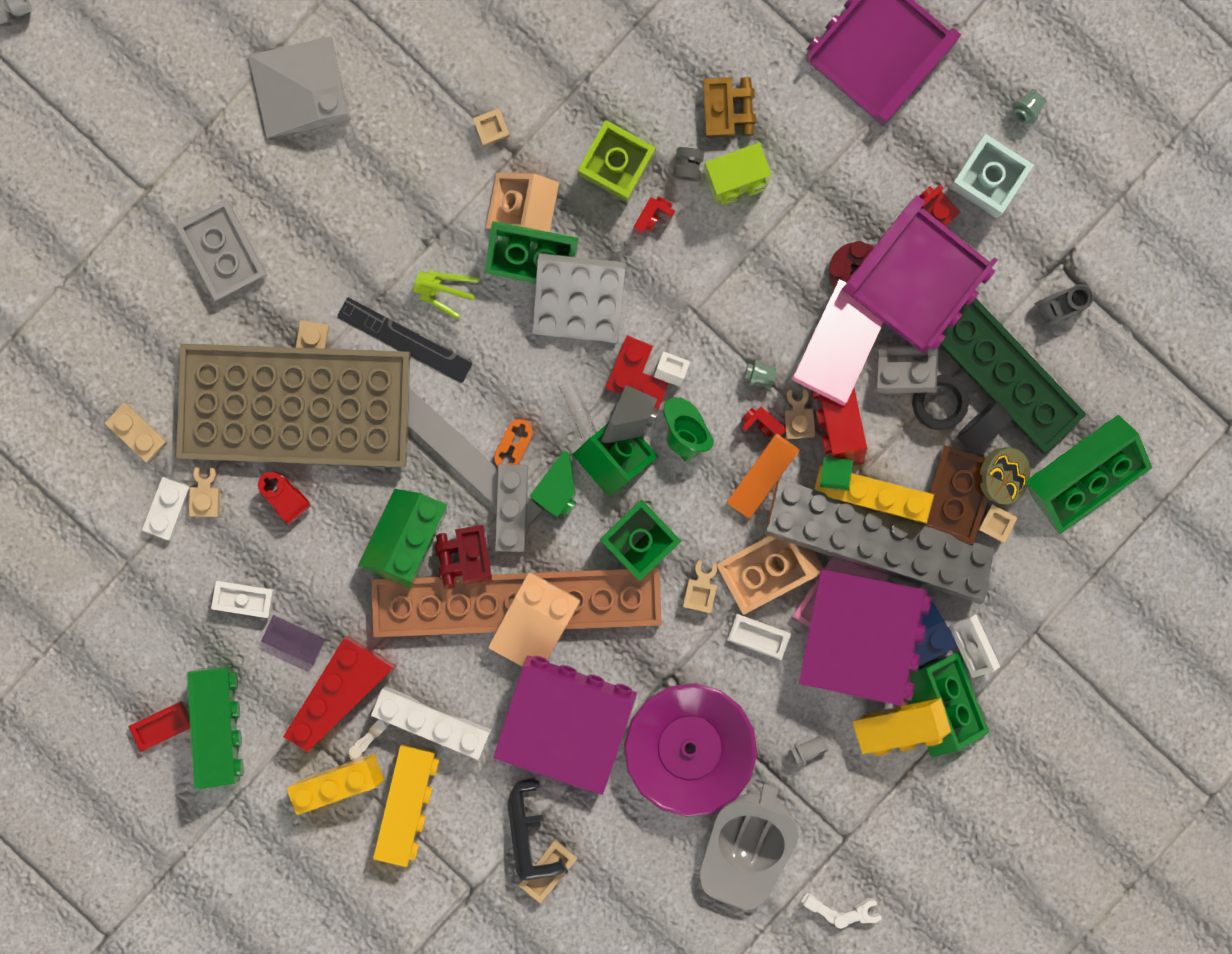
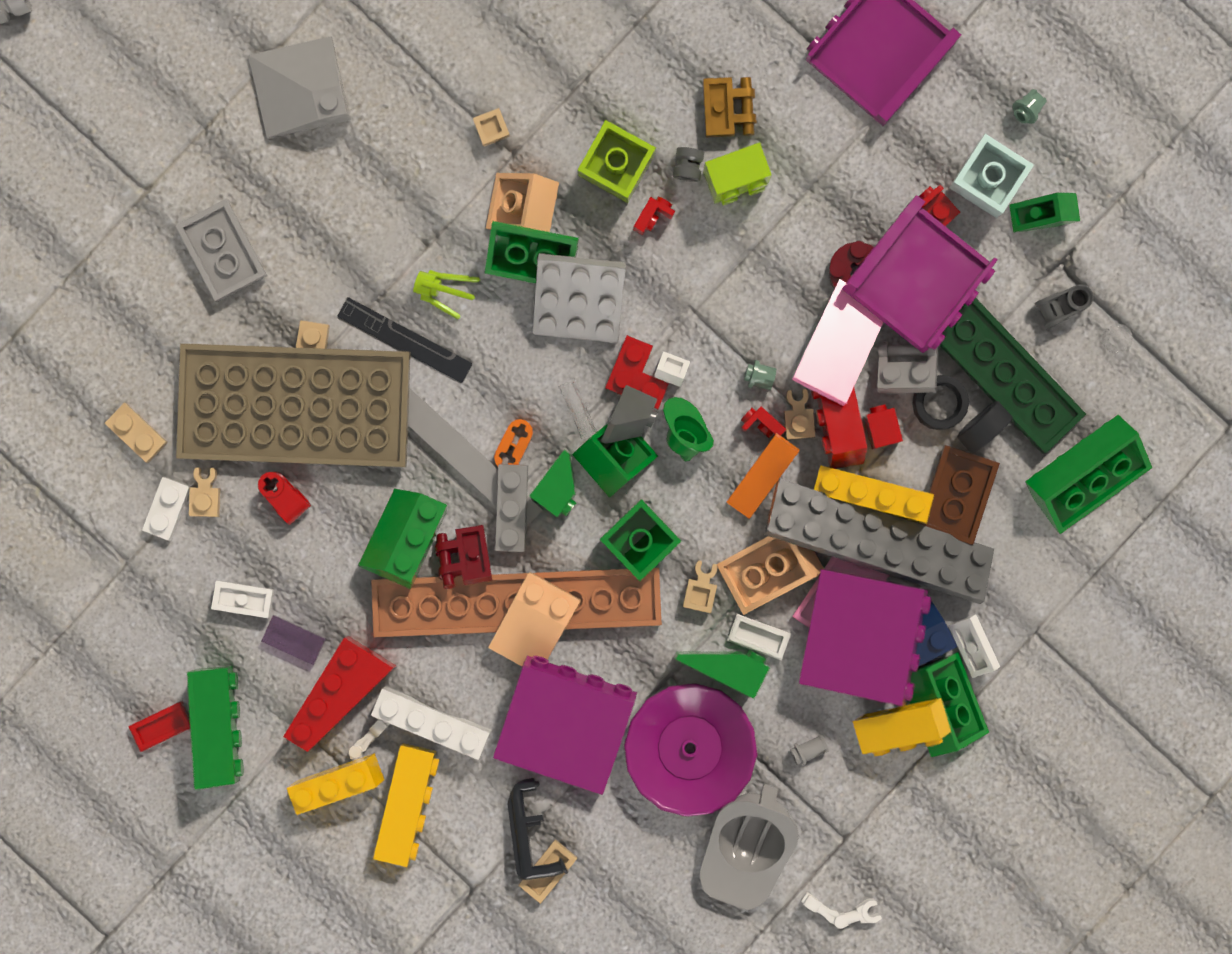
green tile [820,457,853,491] -> none
tan plate [978,504,1018,543] -> none
olive tile [980,447,1031,505] -> none
none -> green slope [674,650,770,699]
none -> red brick [863,404,903,449]
none -> green slope [1009,192,1081,233]

